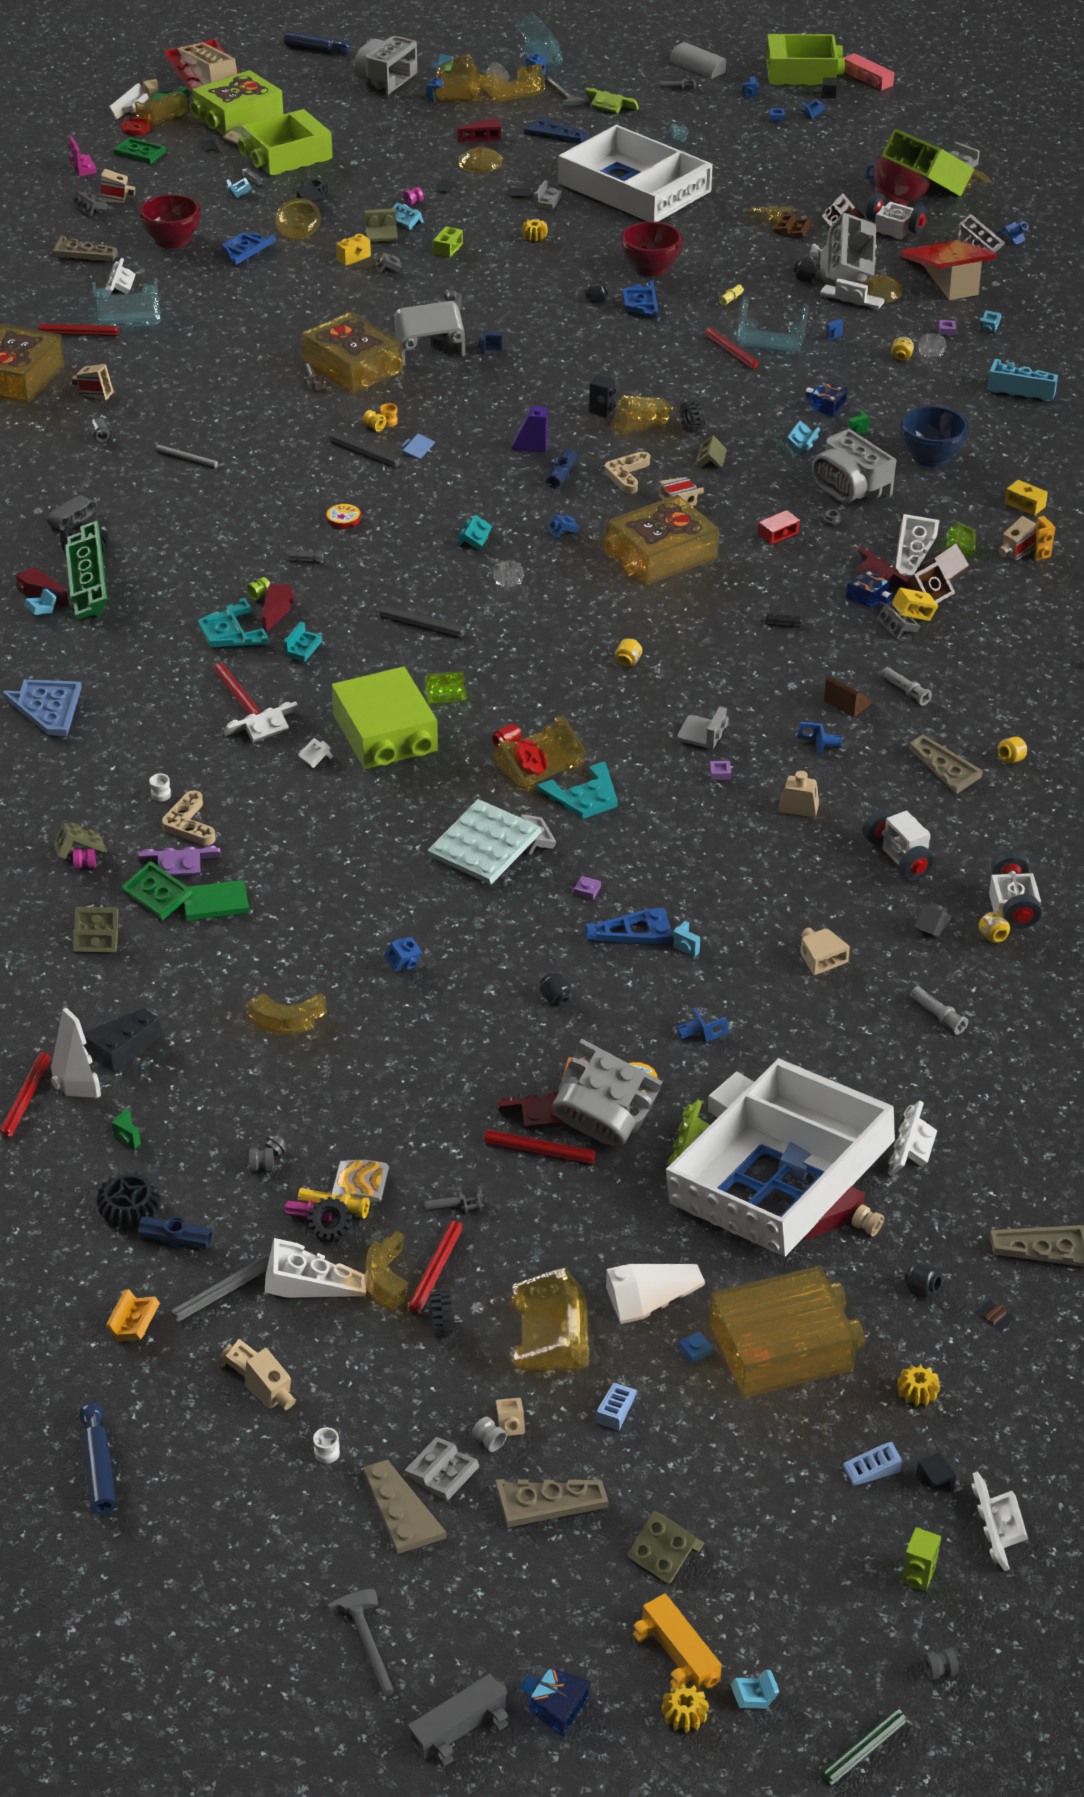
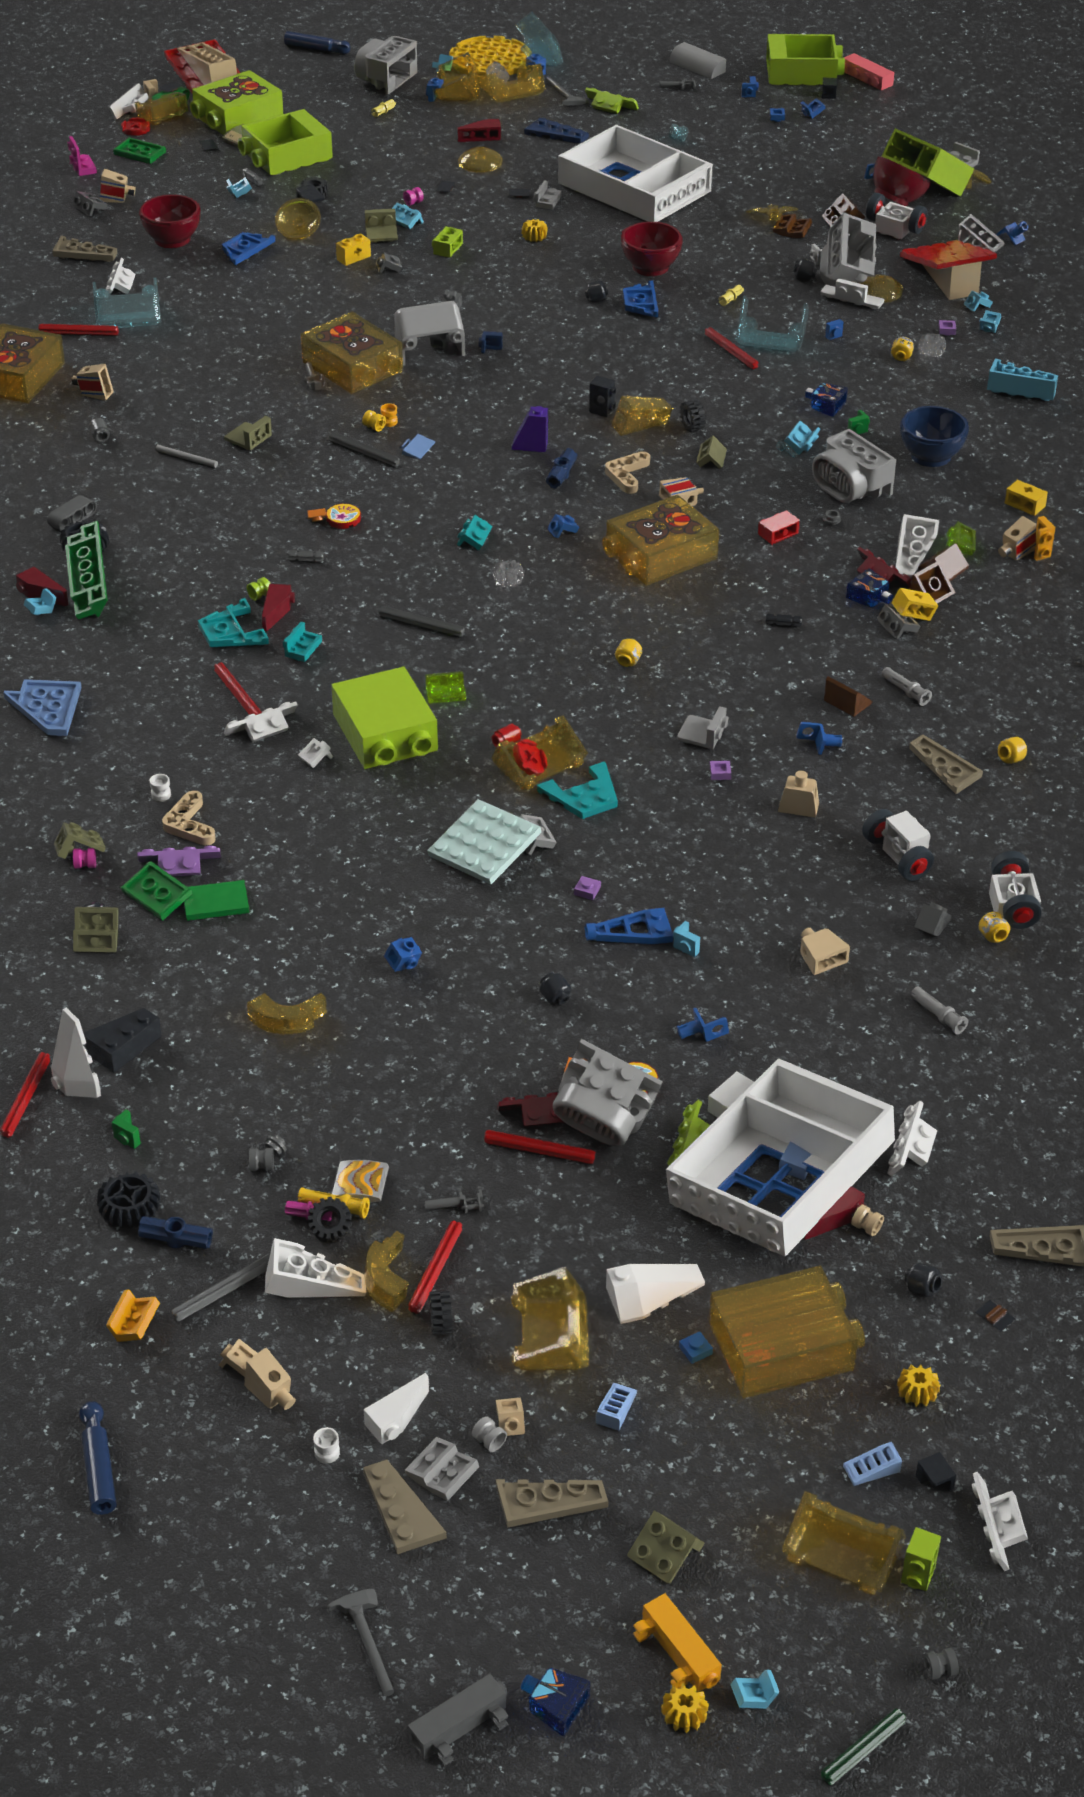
none -> olive bracket [224,416,272,450]
none -> orange plate [307,508,326,522]
none -> white slope [364,1373,429,1444]
none -> light yellow axle [371,99,396,117]
none -> yellow tile [449,36,532,77]
none -> clear yellow windscreen [782,1491,906,1596]
none -> medium azure bracket [964,290,993,312]

